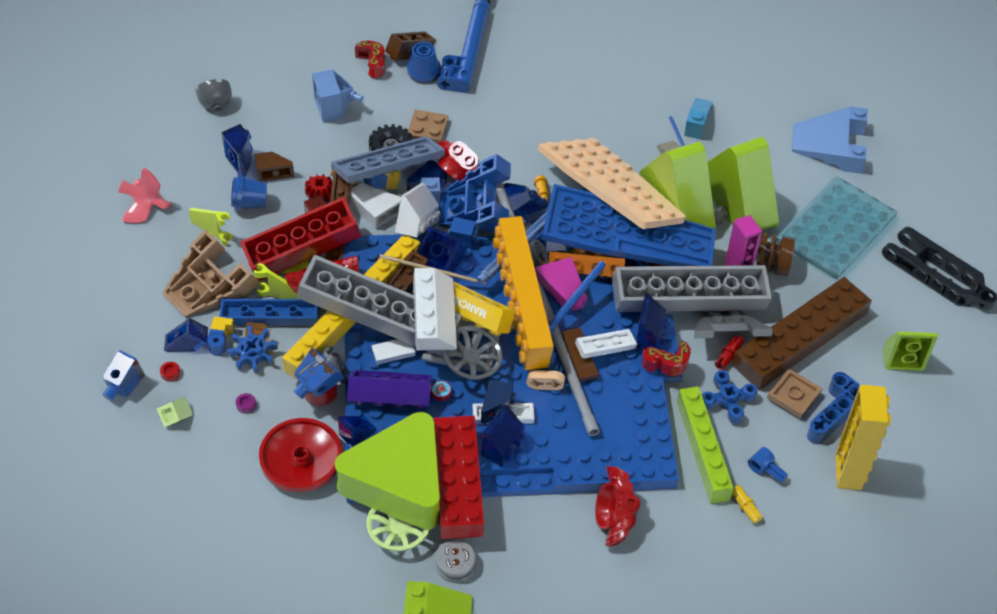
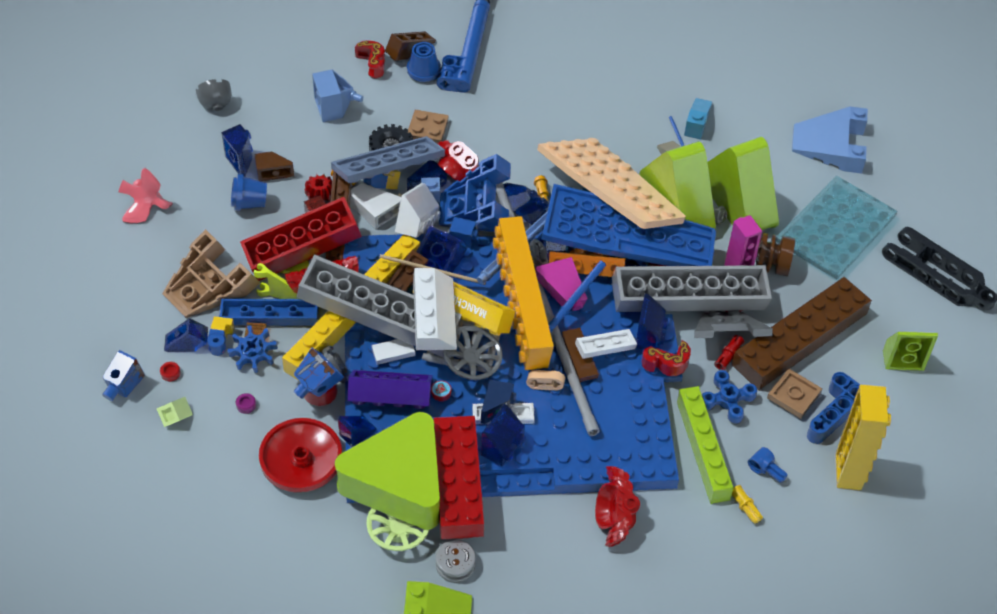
neon yellow flag [189,208,233,246] -> none

